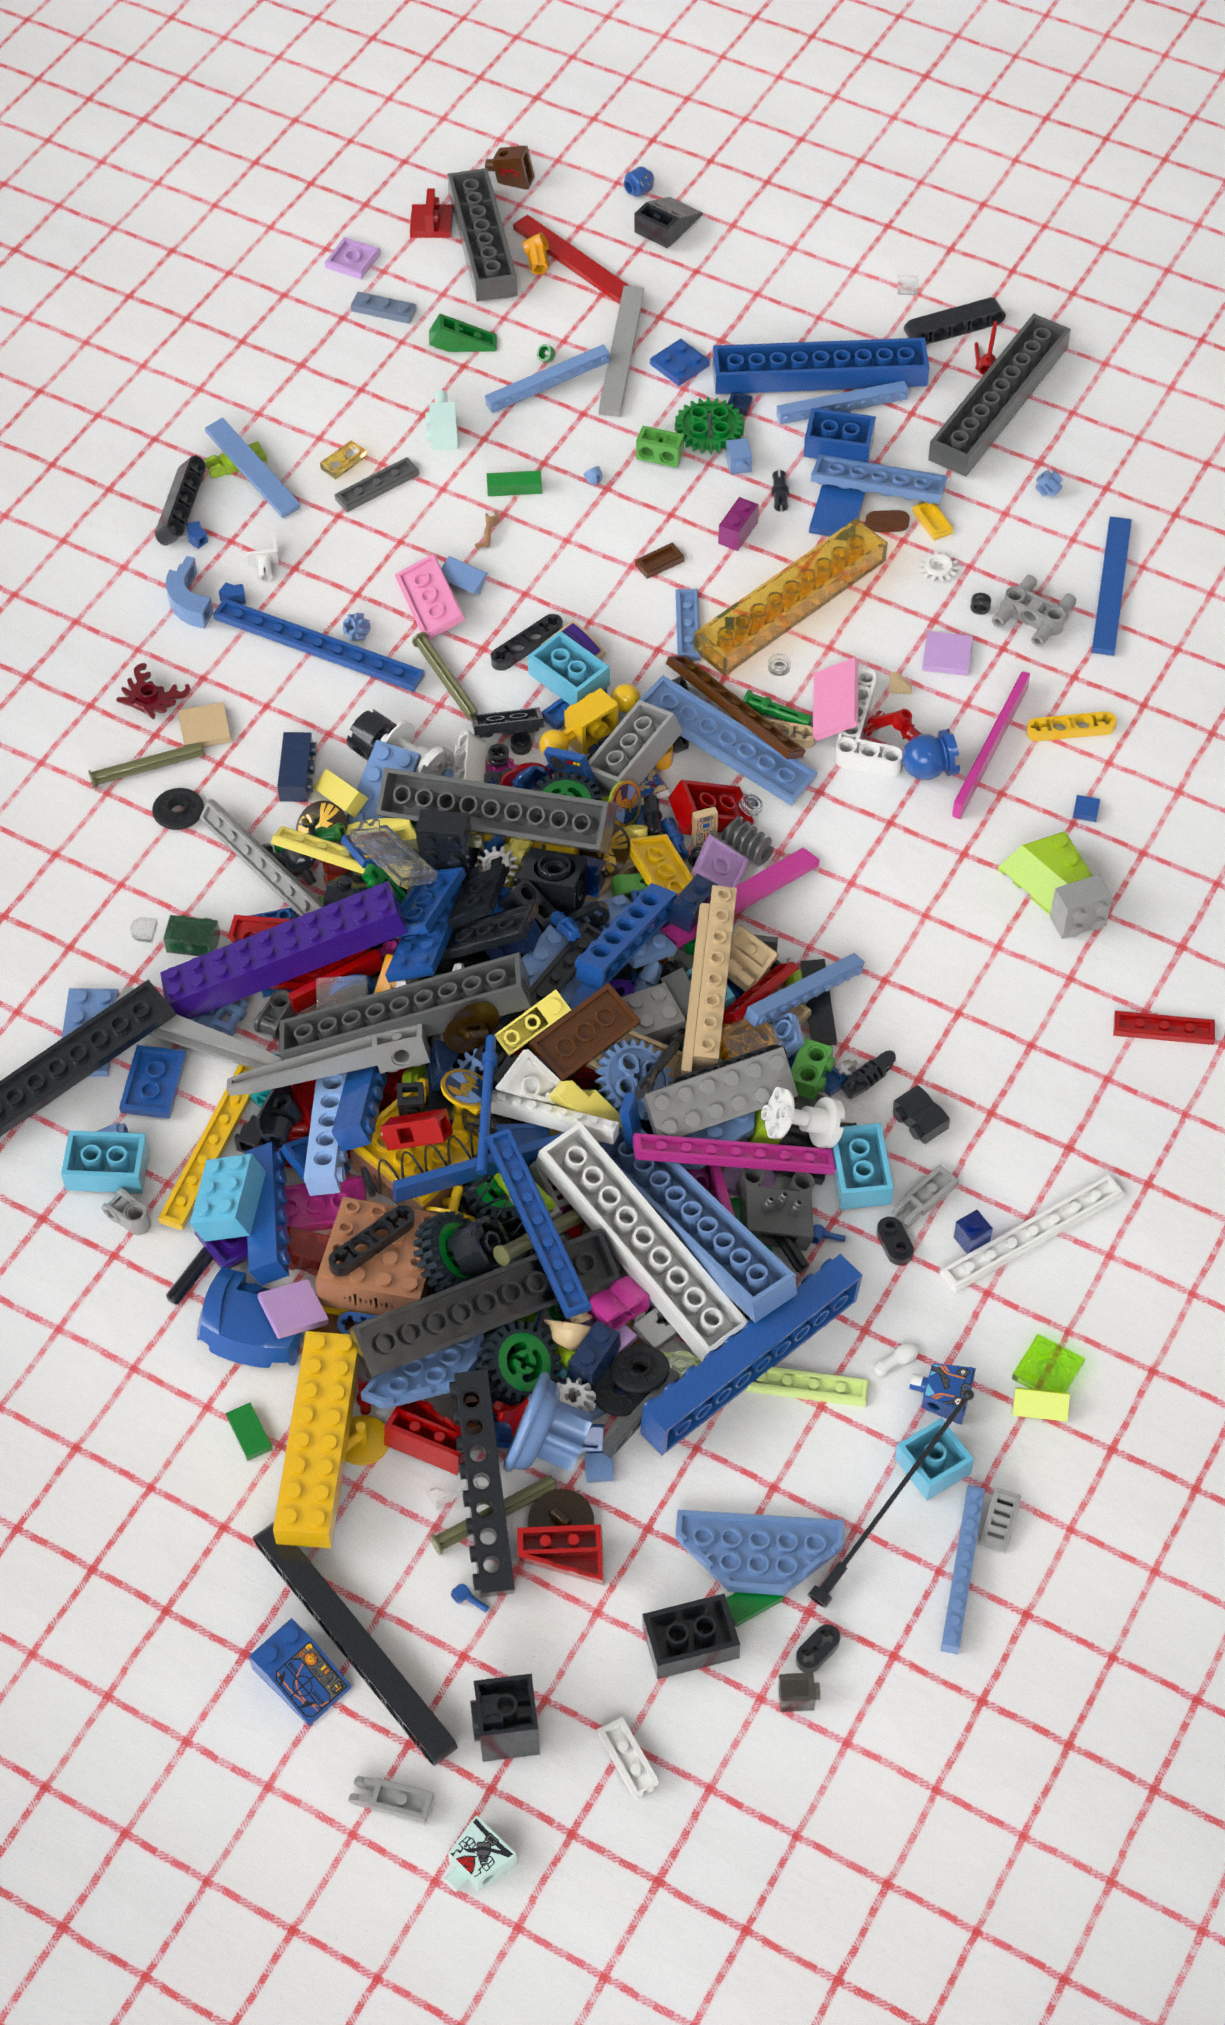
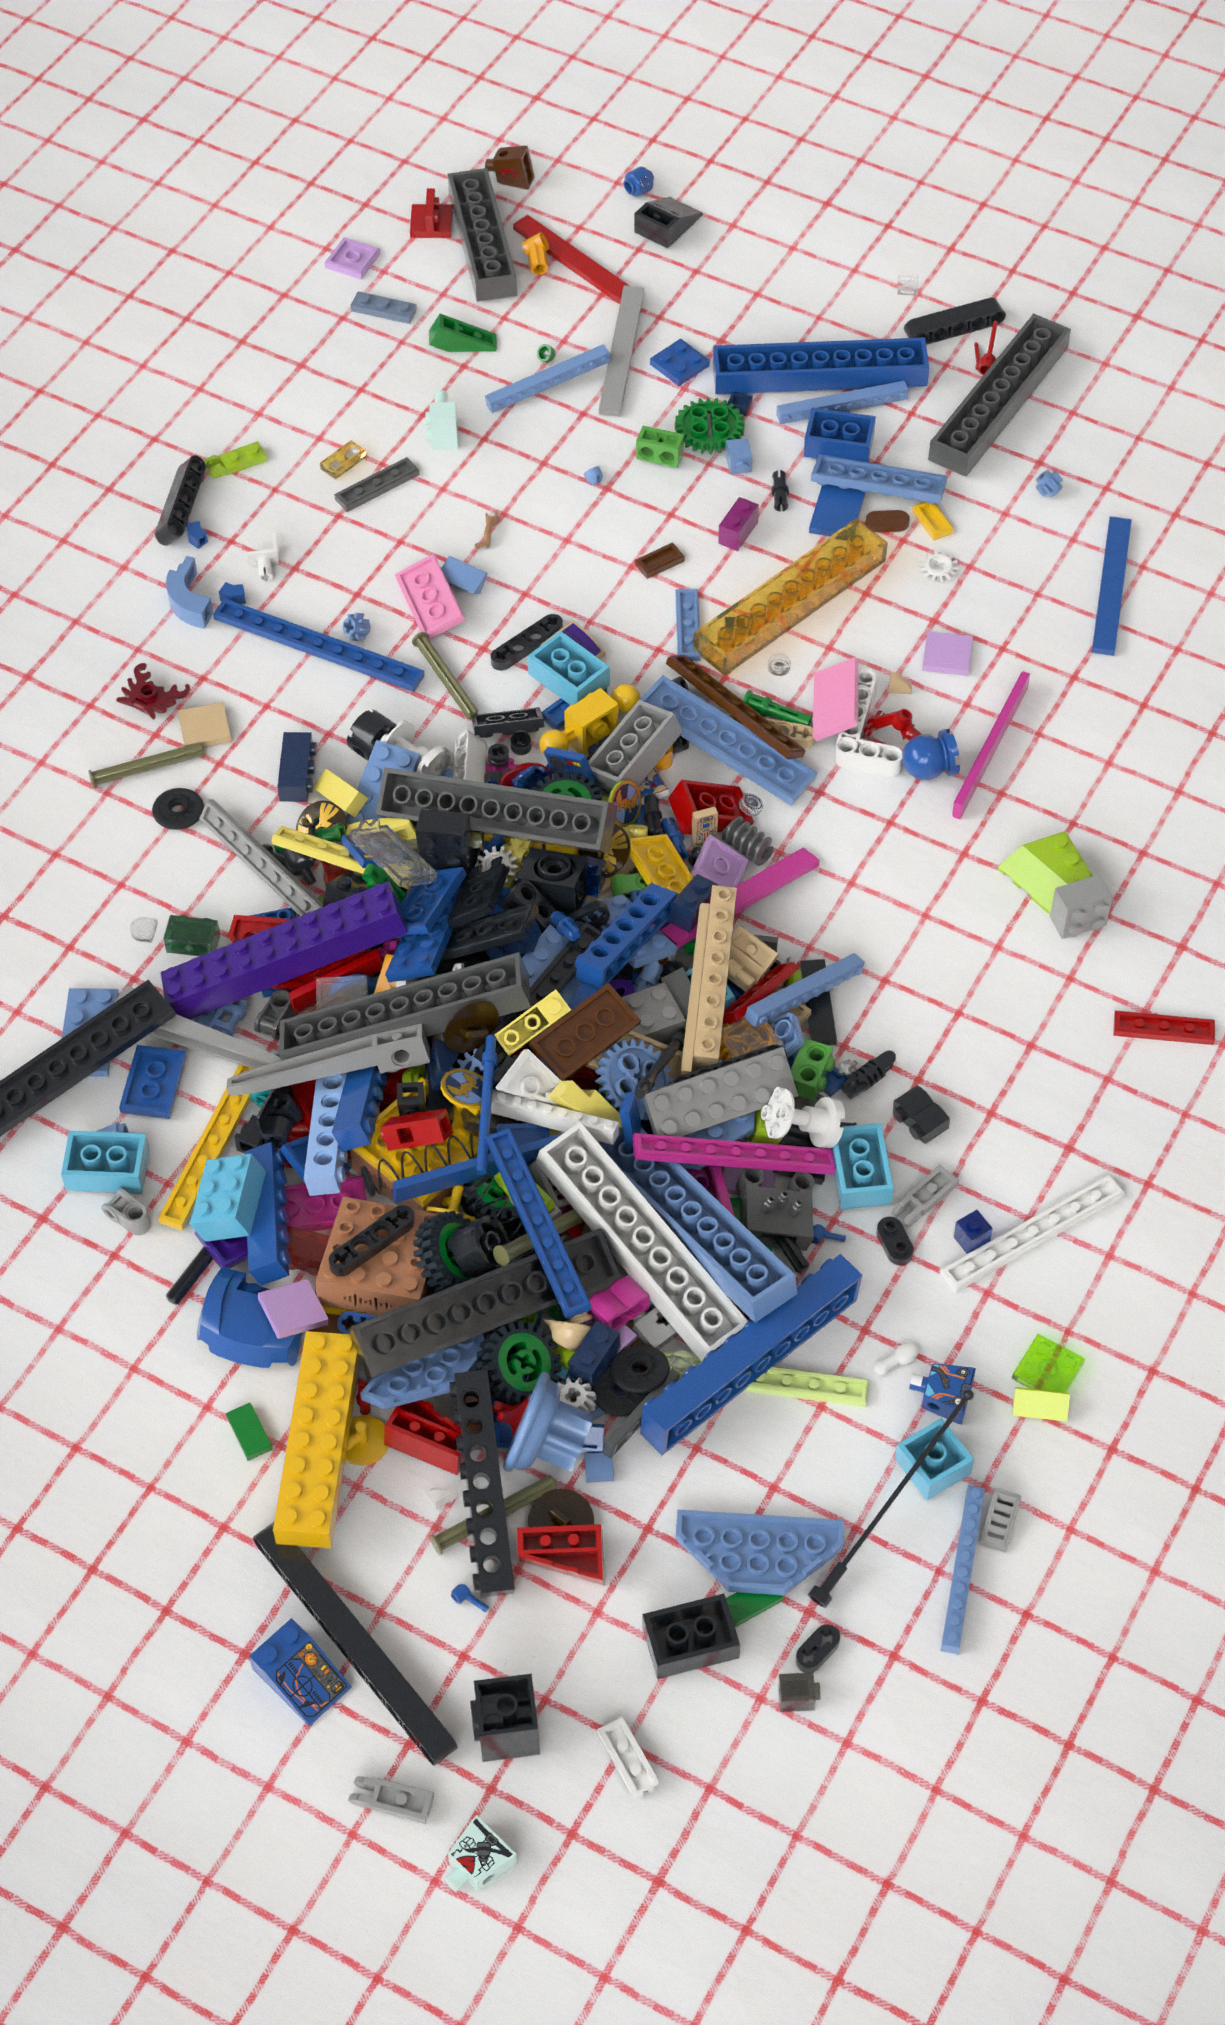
medium blue tile [205,417,300,518] -> none
green piece [486,470,542,497] -> none
black bush [970,593,991,615] -> none
light grey piece [992,575,1077,647] -> none
yellow beam [1026,711,1117,741] -> none
blue tile [1072,795,1100,822] -> none

